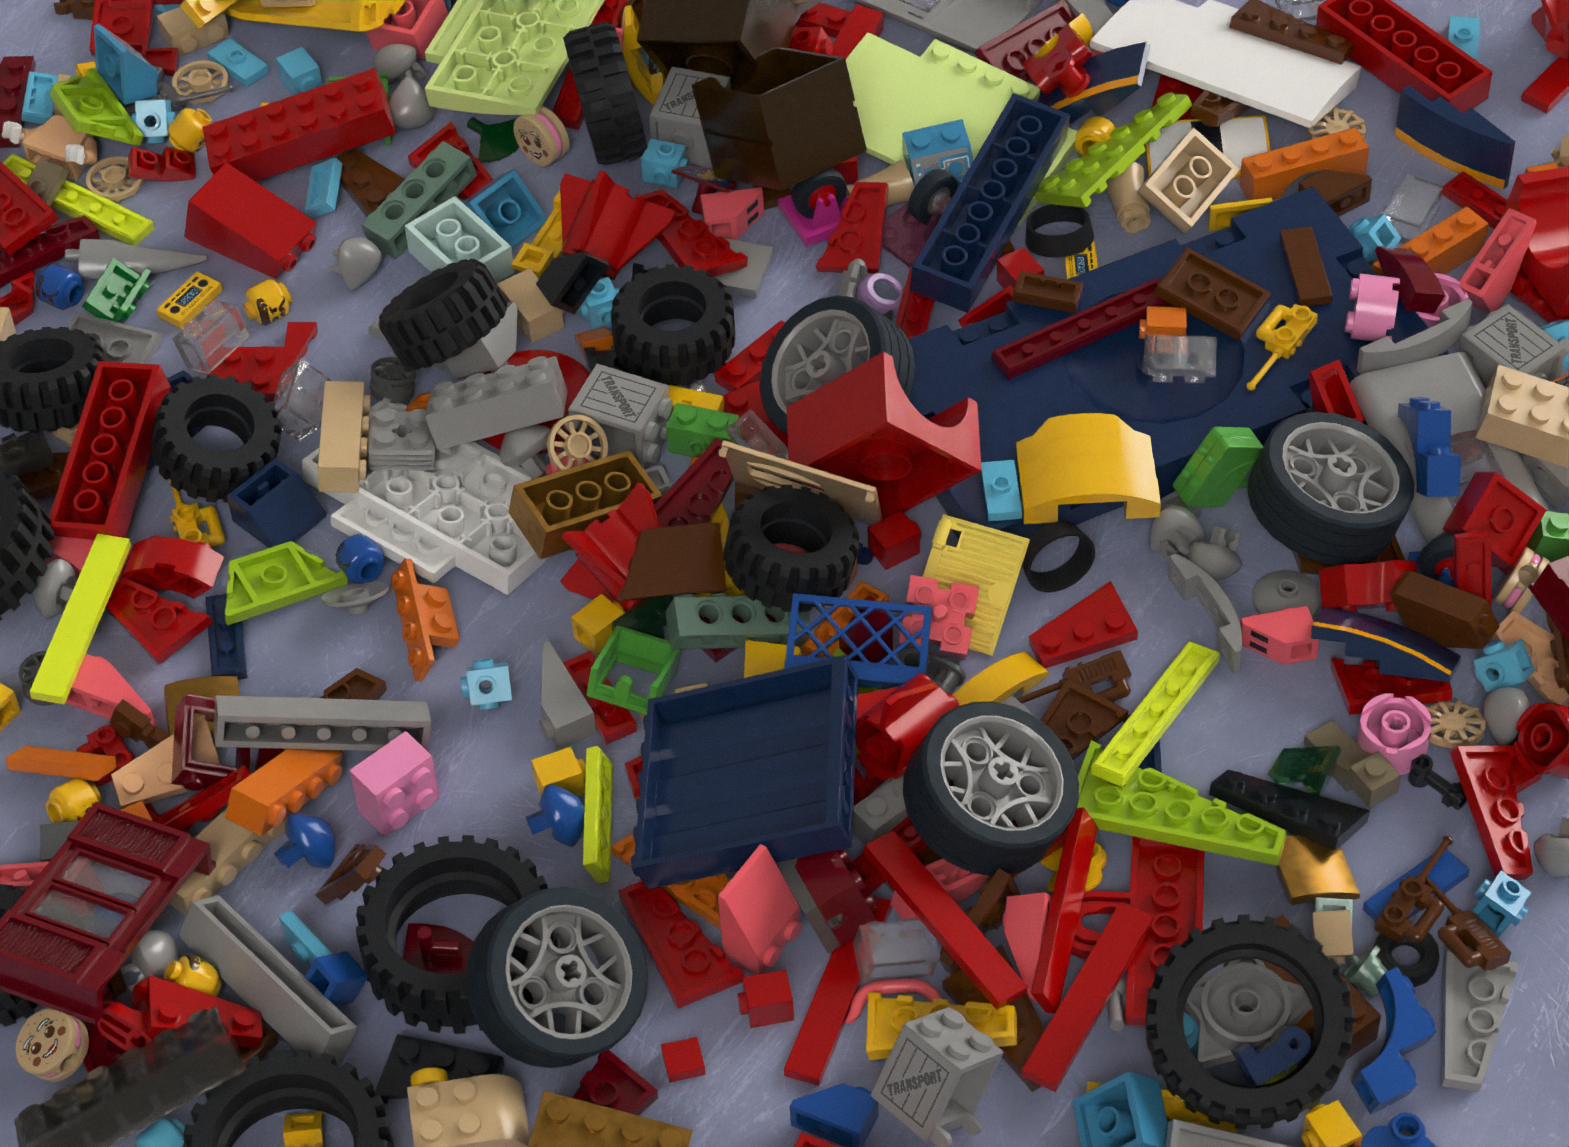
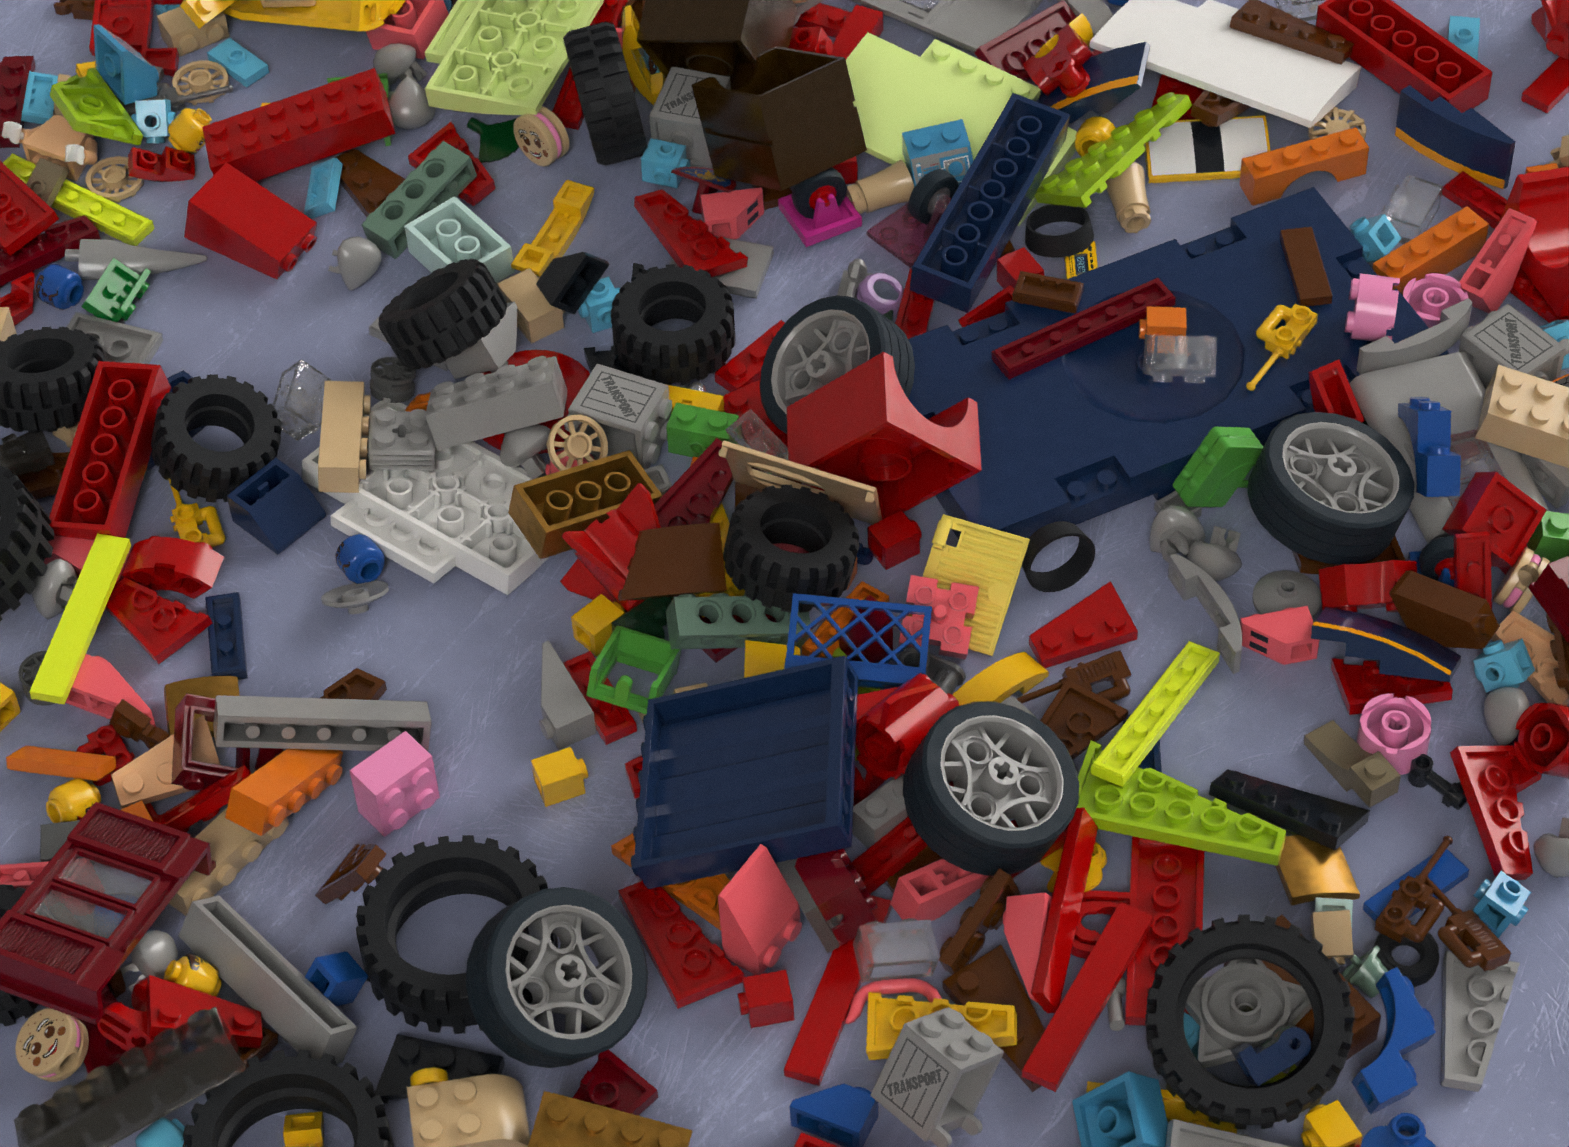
yellow tile [156,271,223,329] -> none
clear piece [172,300,251,374] -> none
red wing [193,322,318,402] -> none
lime wing [225,541,348,626] -> none
yellow head [242,279,292,326] -> none
blue piece [273,814,335,869] -> none
medium azure brick [276,47,322,96] -> none
medium azure plate [279,910,333,965] -> none
orange bracket [391,558,460,681] -> none
dark red shield [403,923,474,974] -> none
medium azure brick [460,658,513,710] -> none
dark azure slope [462,169,548,248] -> none
blue piece [526,785,585,847] -> none
red brick [560,170,677,280] -> none
orange slope [575,326,614,360] -> none
neon yellow tile [583,745,613,884] -> none
red tile [661,1037,706,1083] -> none
red wing [815,182,889,274] -> none
red tile [863,830,1028,1010] -> none
medium azure plate [981,460,1022,522] -> none
yellow slope [1016,413,1161,524] -> none
tan brick [1137,127,1240,234] -> none
reddish brown tile [1154,247,1271,341] -> none
yellow slope [1208,198,1273,232] -> none
clear green slope [1268,746,1342,796] -> none
reddish brown slope [1298,170,1372,217] -> none
dark red slope [1375,246,1445,313] -> none
tan wheel [1425,700,1486,749] -> none

